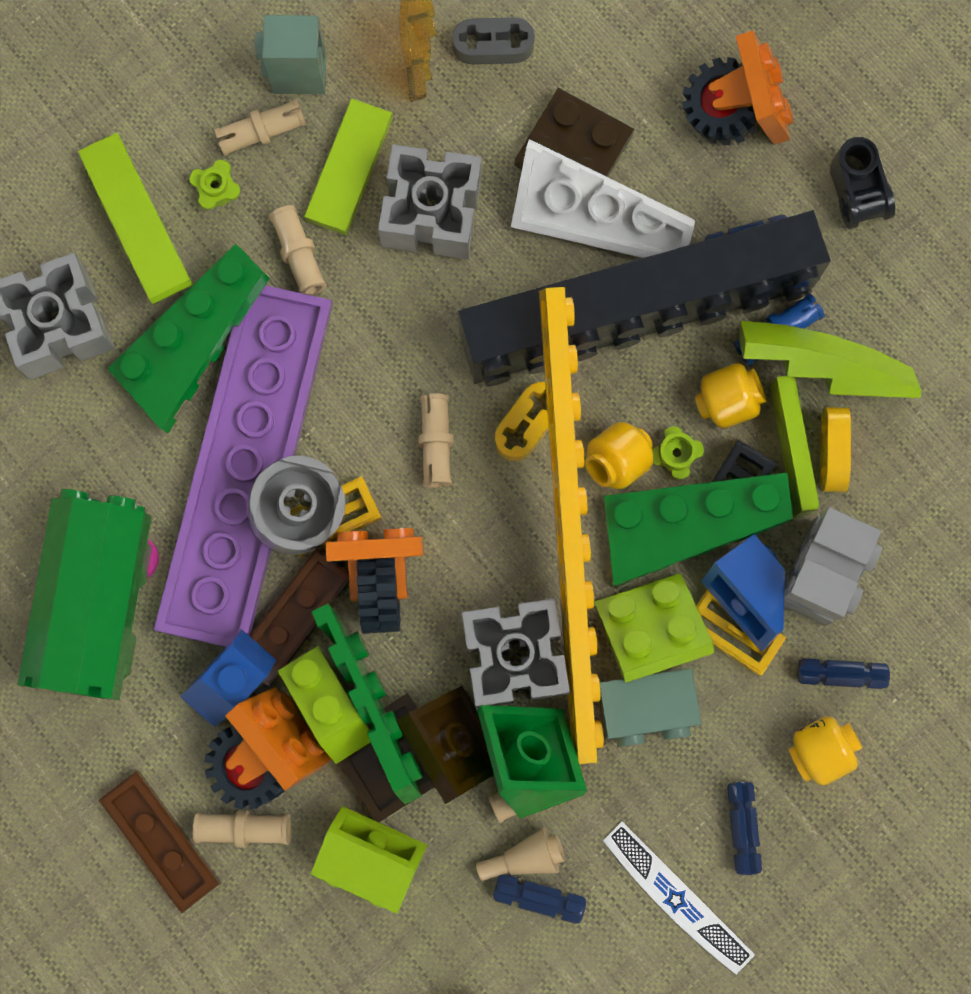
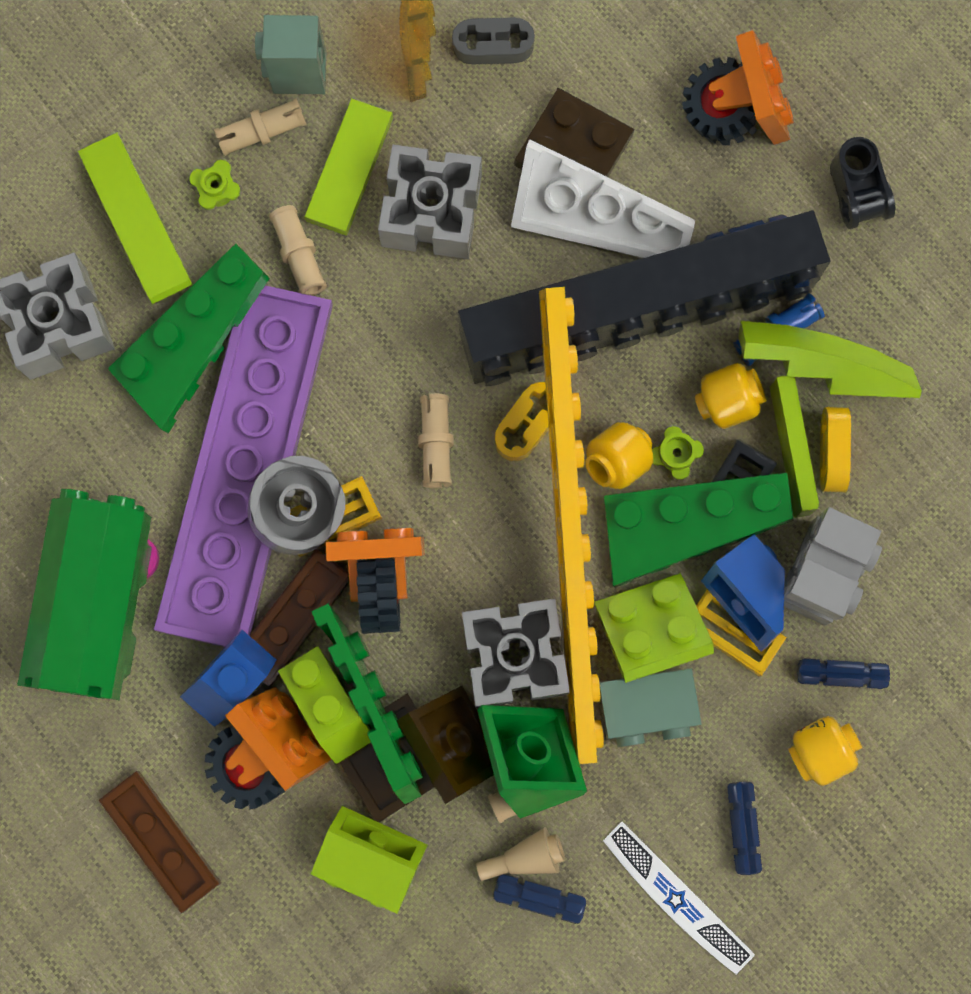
tan pin [193,810,292,848] -> none

